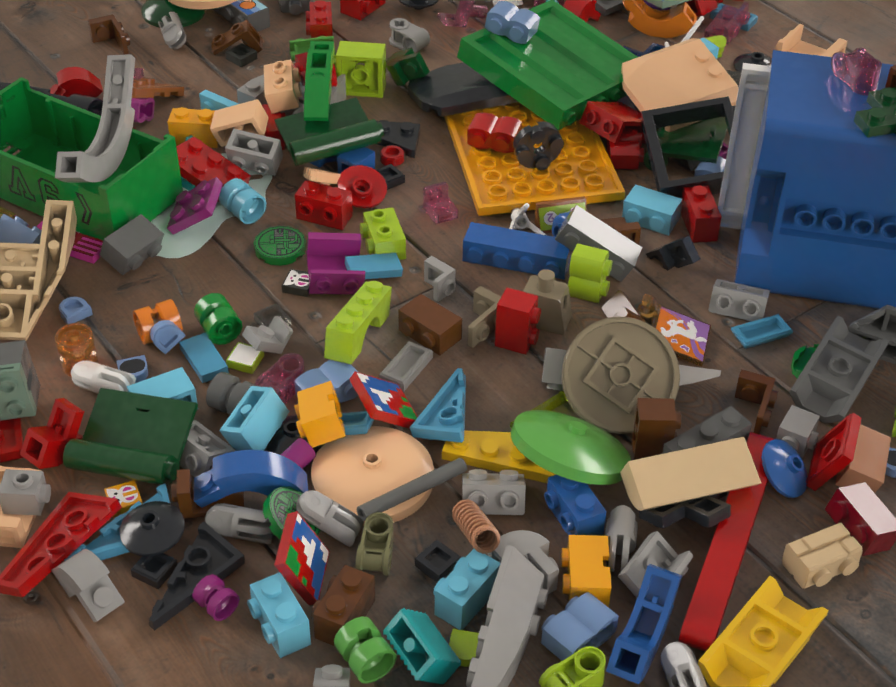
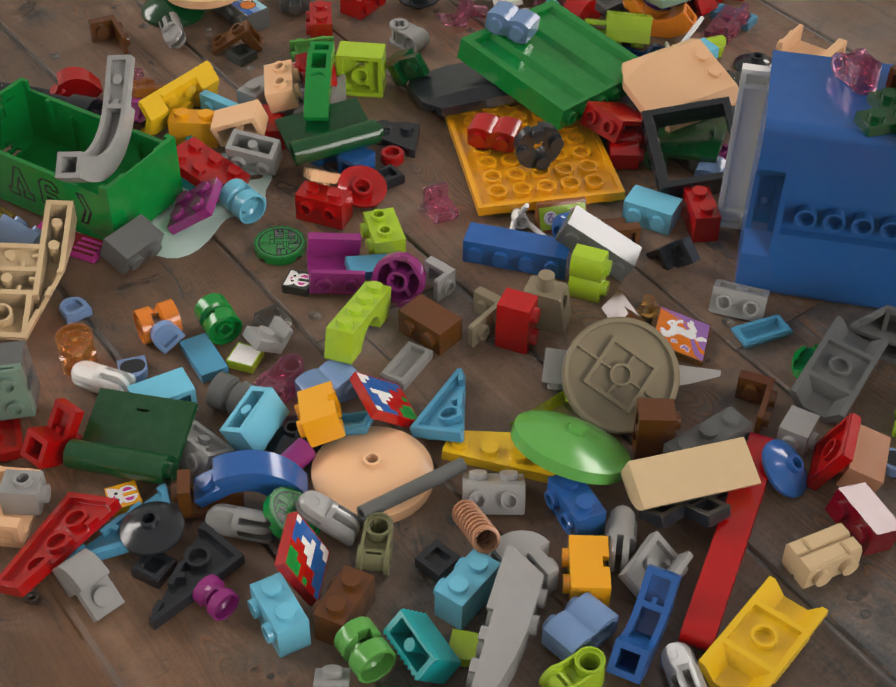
none -> yellow piece [138,61,219,136]
none -> magenta cylinder [371,251,426,307]
none -> lime brick [585,10,653,48]

